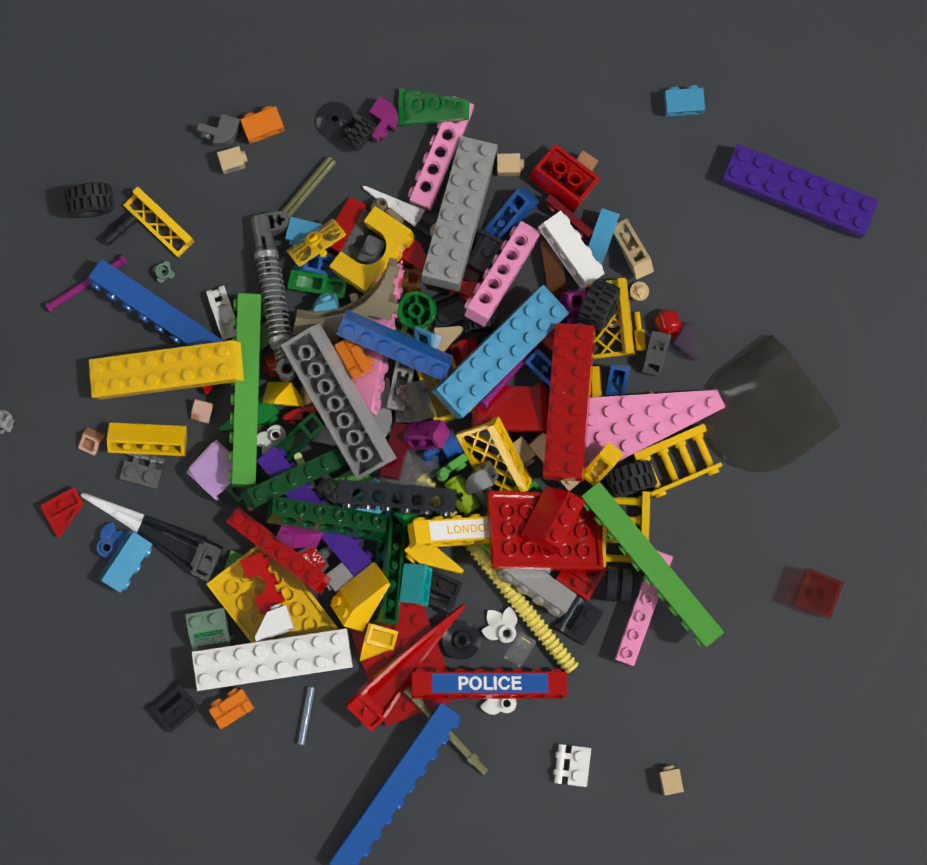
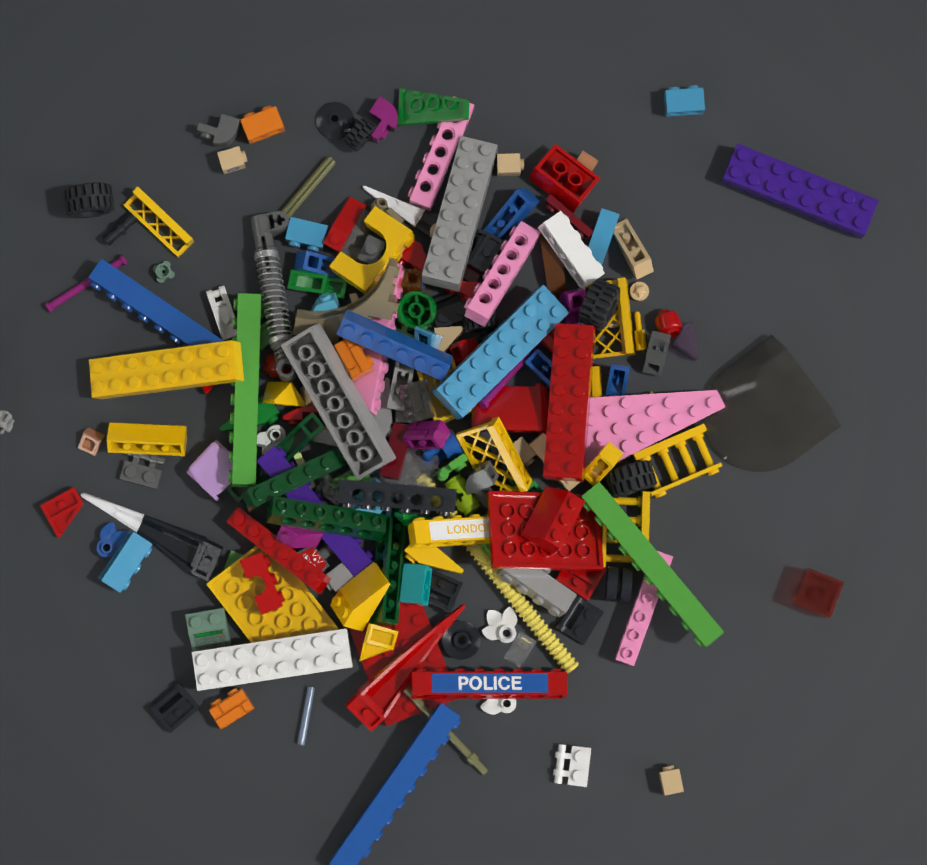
nougat slope [191,399,214,424] -> none
white slope [255,604,295,642] -> none
yellow shield [286,218,346,267] -> none

